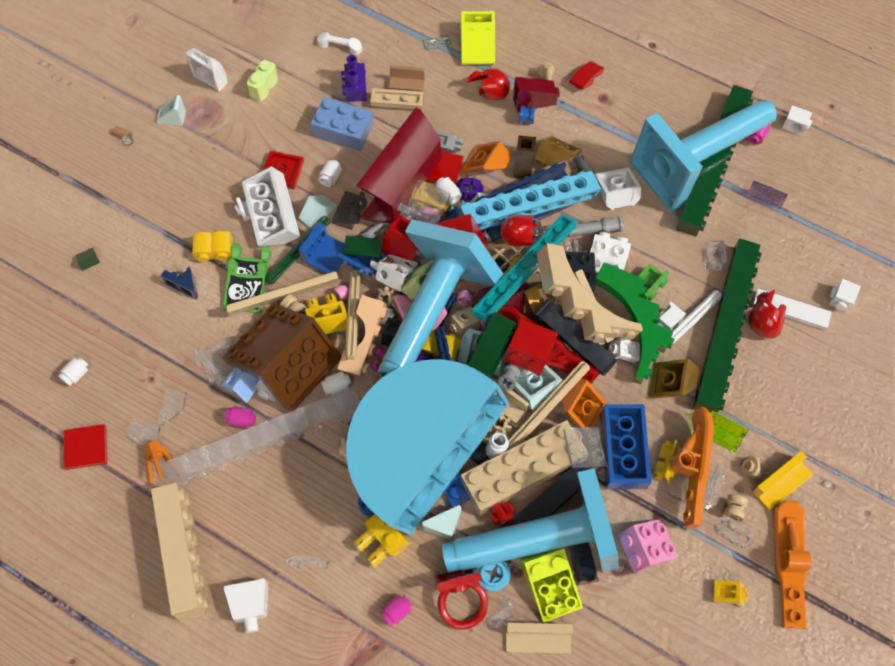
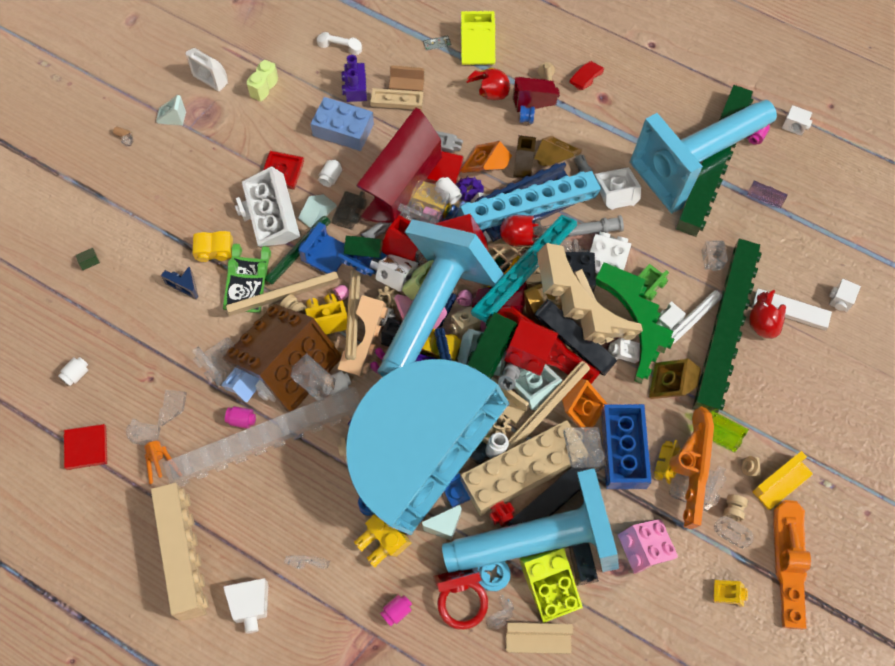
none -> clear brick [290,354,336,402]

